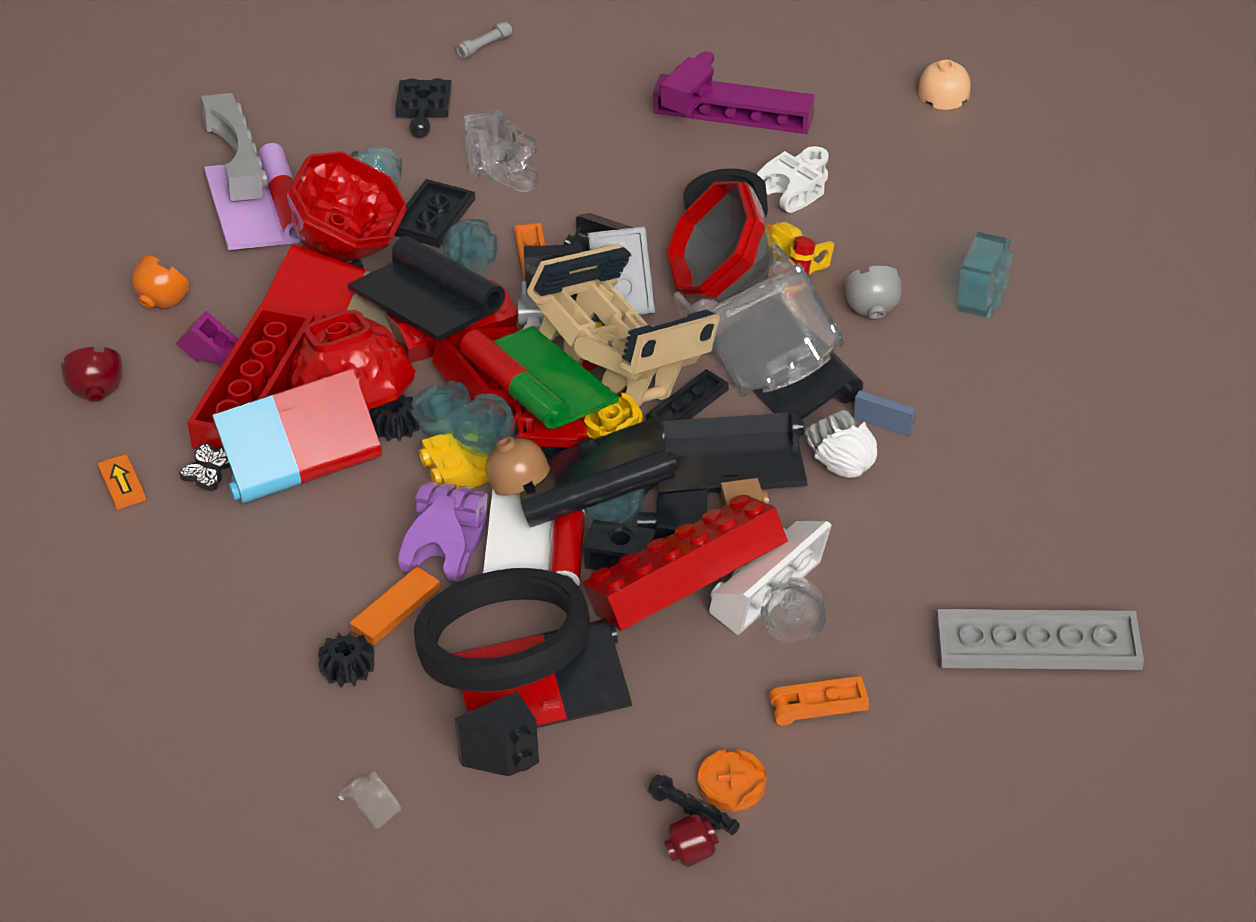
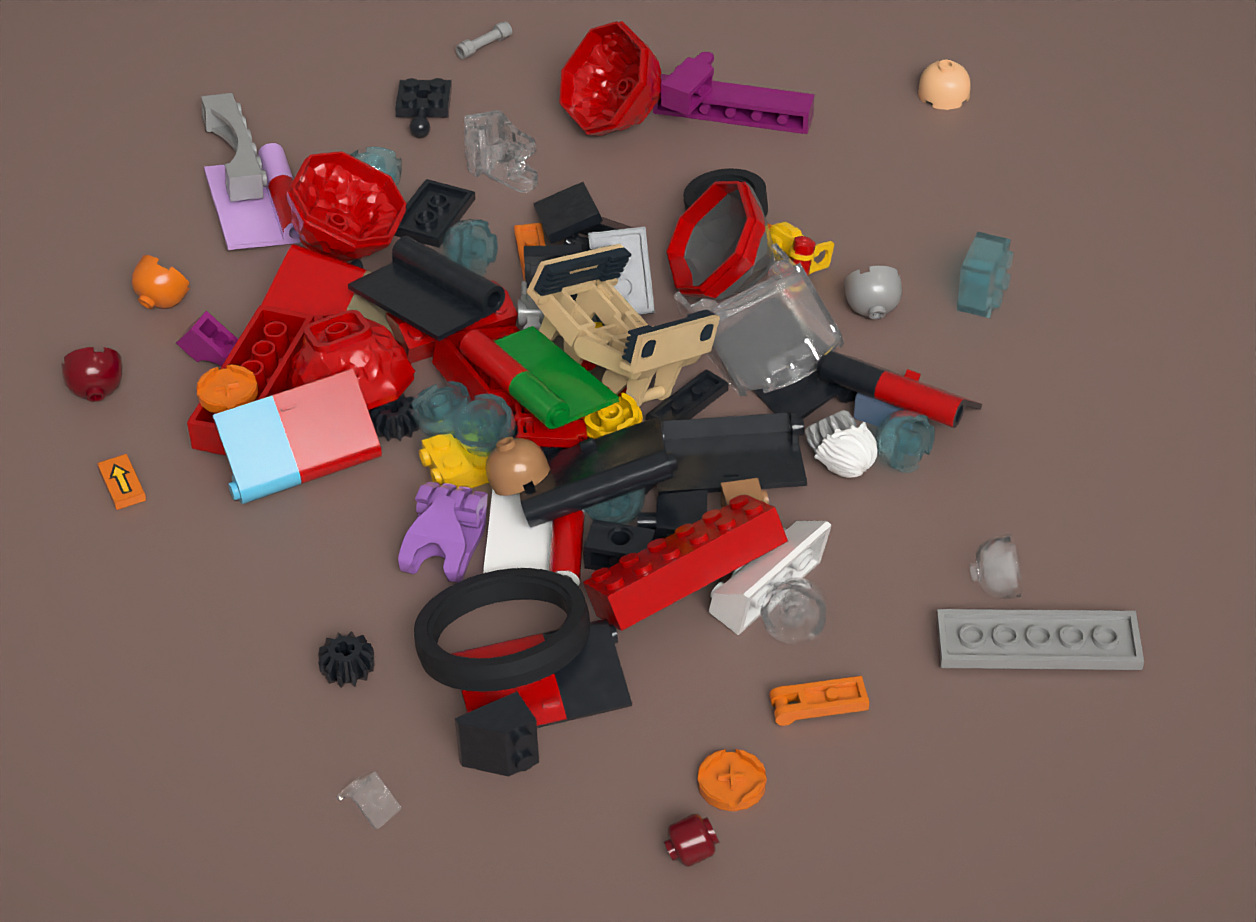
black animal [179,443,230,491] -> none
orange tile [349,566,441,646] -> none
black piece [648,774,740,836] -> none
white piece [757,146,829,213] -> none
none -> orange tile [196,365,258,413]
none -> black tile [533,182,603,243]
none -> red rock [559,21,662,136]
none -> door [817,351,983,428]
none -> clear light blue cylinder [875,410,935,473]
none -> clear cylinder [970,534,1023,600]

